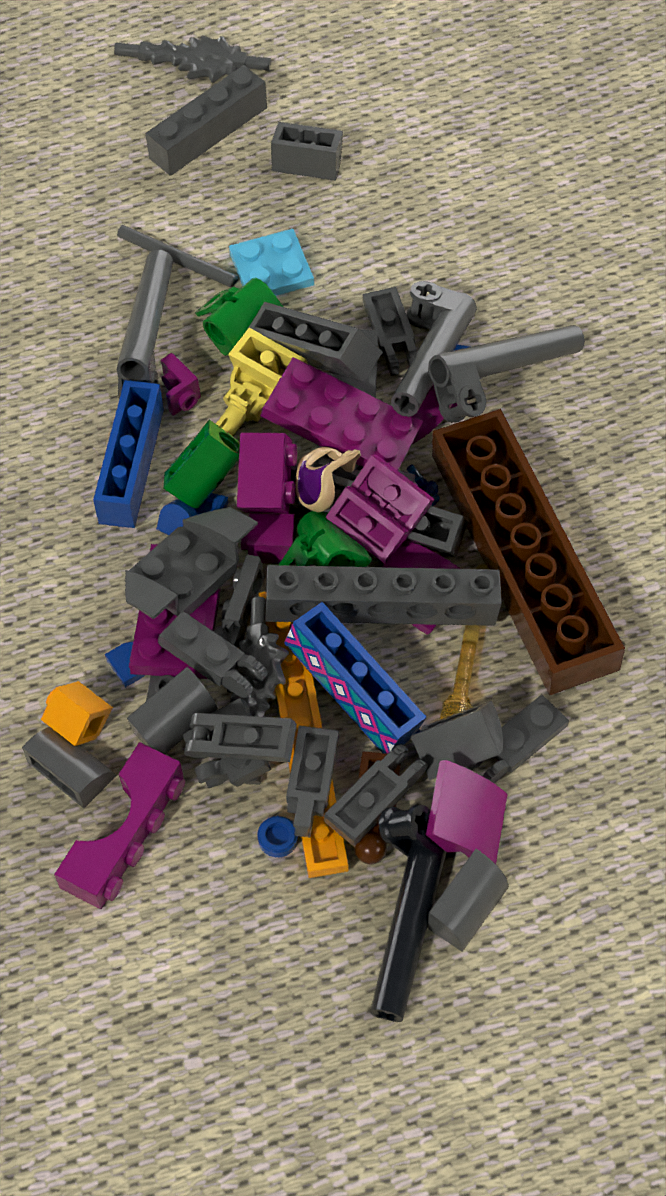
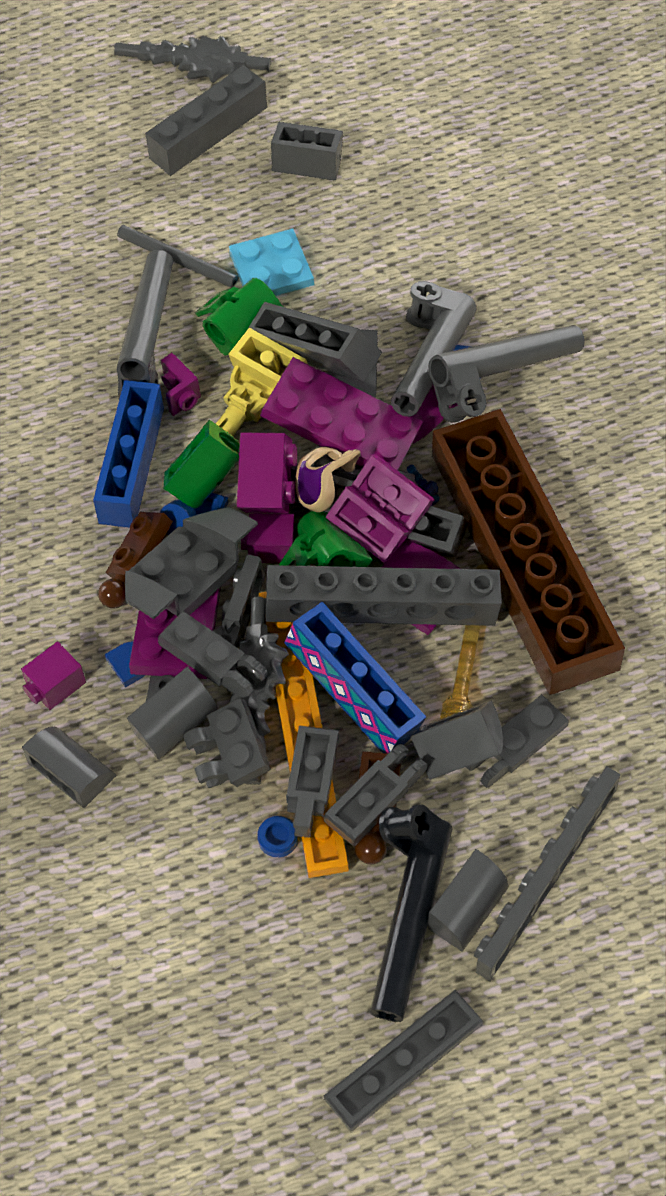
light orange brick [41,681,113,746] -> none
magenta arch [54,742,185,909] -> none
dark grey plate [184,713,297,762] -> none
dark grey hinge [362,287,417,376] -> none
magenta slope [426,760,508,864] -> none
none -> magenta brick [21,641,86,710]
none -> reddish brown plate [98,512,173,609]
none -> dark grey tile [324,989,483,1132]
none -> dark grey plate [474,766,621,981]

